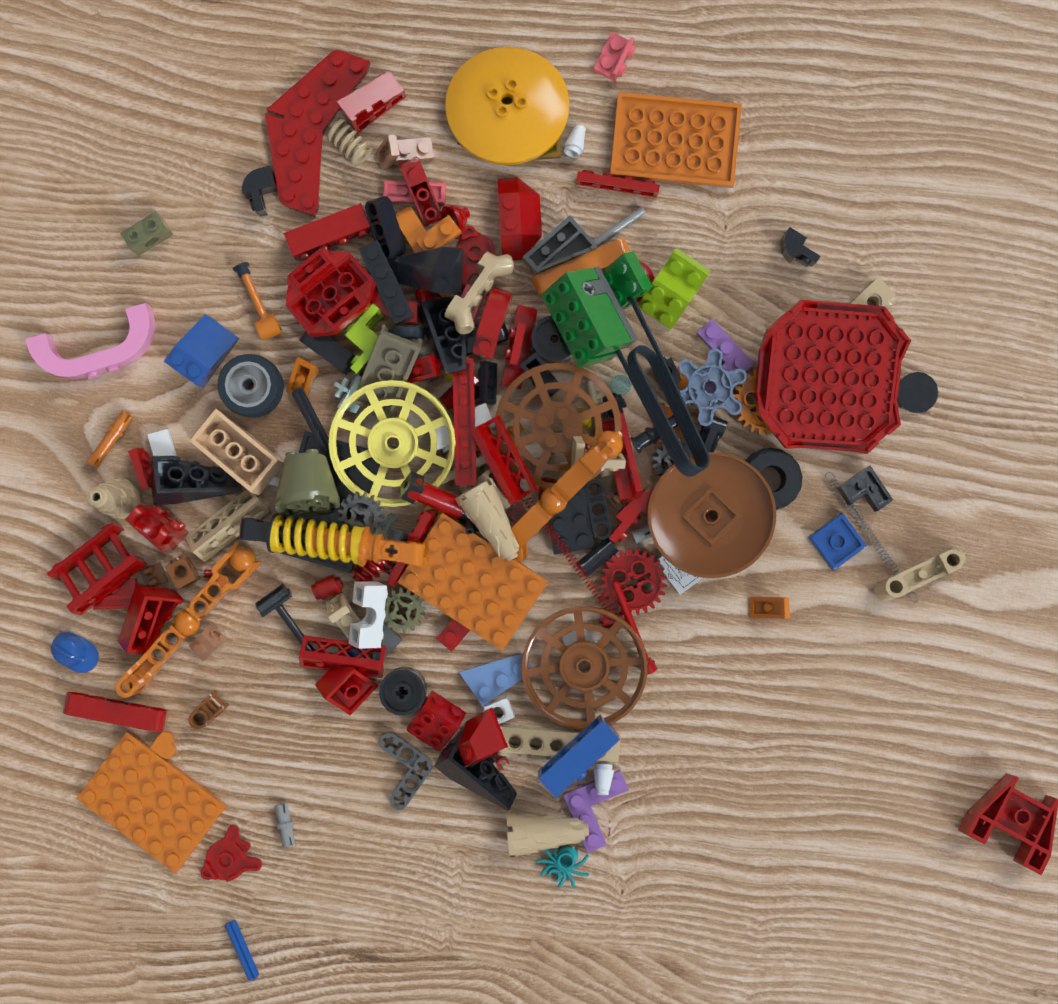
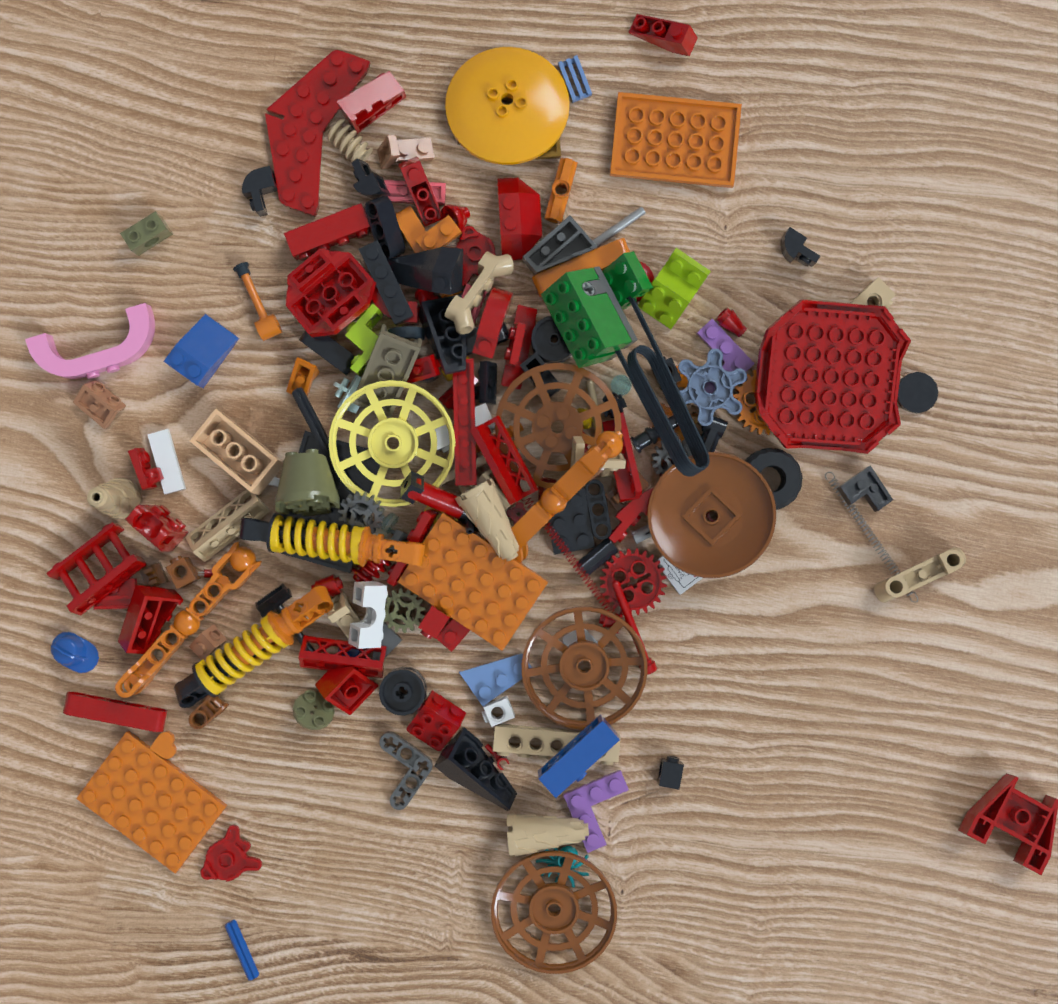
orange pin [87,410,134,468] -> none
black wedge [151,456,242,505] -> none
wheel [217,354,284,418] -> none
light grey pin [274,803,296,848] -> none
red slope [458,708,508,766] -> none
white cone [563,125,586,158] -> none
red plate [576,170,660,198] -> none
coral bracket [593,32,636,82] -> none
white cone [593,764,614,795] -> none
orange slope [750,596,790,619] -> none
blue tile [808,513,867,570] -> none
none -> nougat bracket [73,380,126,429]
none -> piece [174,586,334,708]
none -> olive plate [292,690,335,730]
none -> black brick [352,159,390,199]
none -> red piece [418,605,451,639]
none -> dark orange dish [491,851,617,974]
none -> orange piece [544,158,578,224]
none -> medium blue tile [558,55,592,103]
none -> red slope [629,14,698,57]
none -> black brick [657,756,684,790]
none -> red cone [716,307,747,337]

